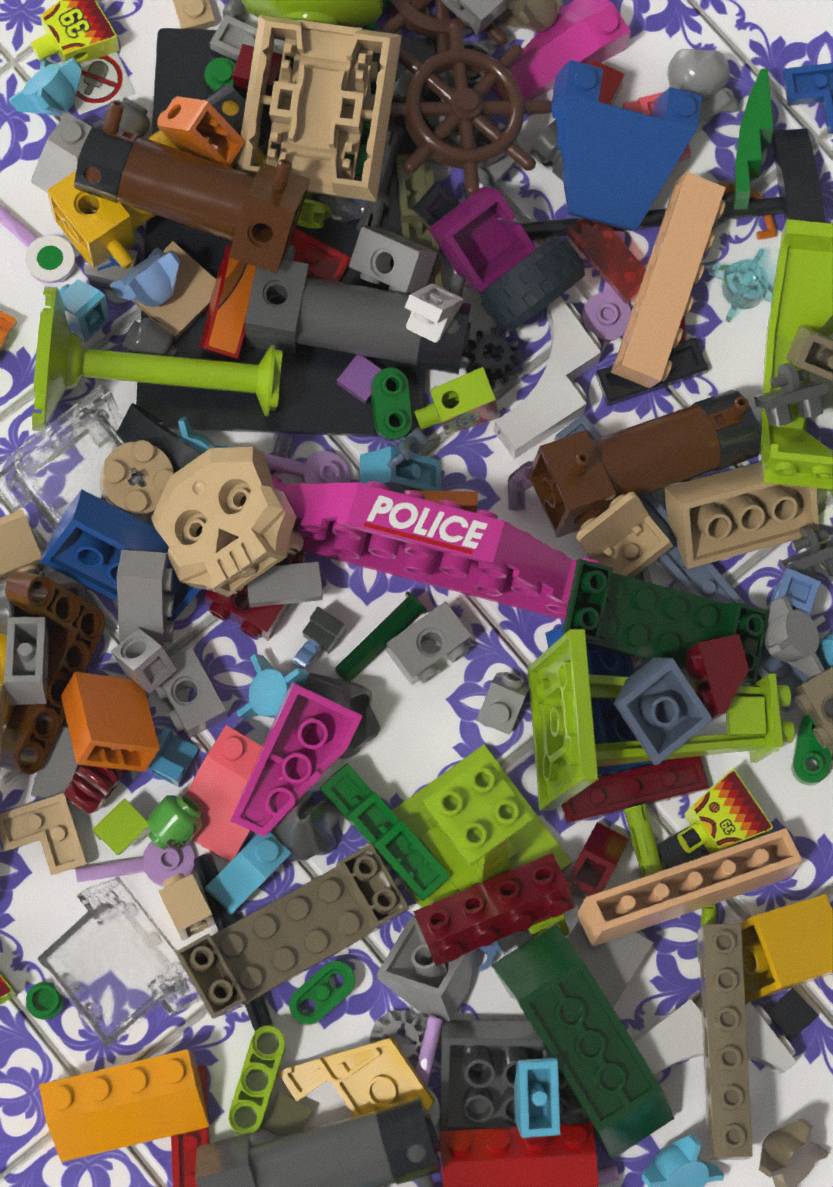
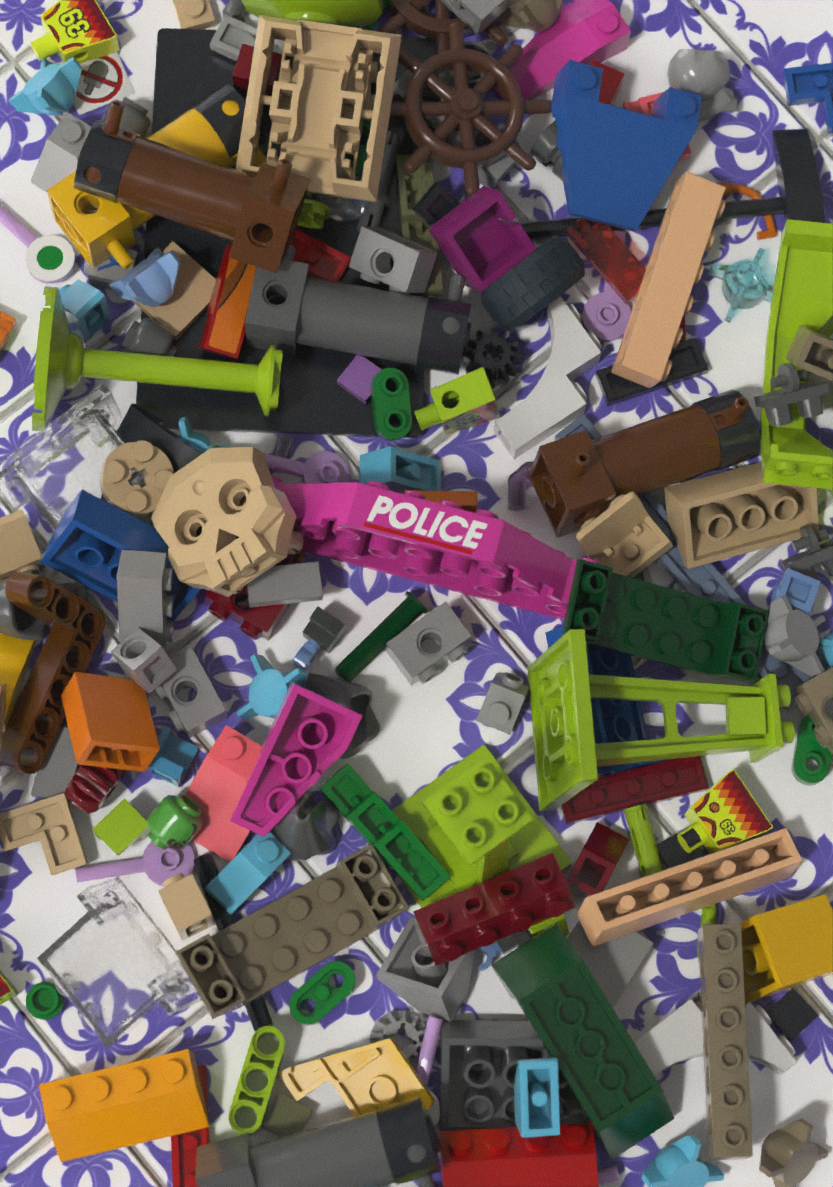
light grey brick [4,617,49,705] -> none
orange torso [157,96,246,167] -> none
green plate [205,58,236,91] -> none
sand blue piece [387,427,431,470] -> none
white slope [404,284,464,342] -> none
sand blue slope [614,658,713,765] -> none
dark red slope [685,634,749,722] -> none
green slope [733,68,773,210] -> none

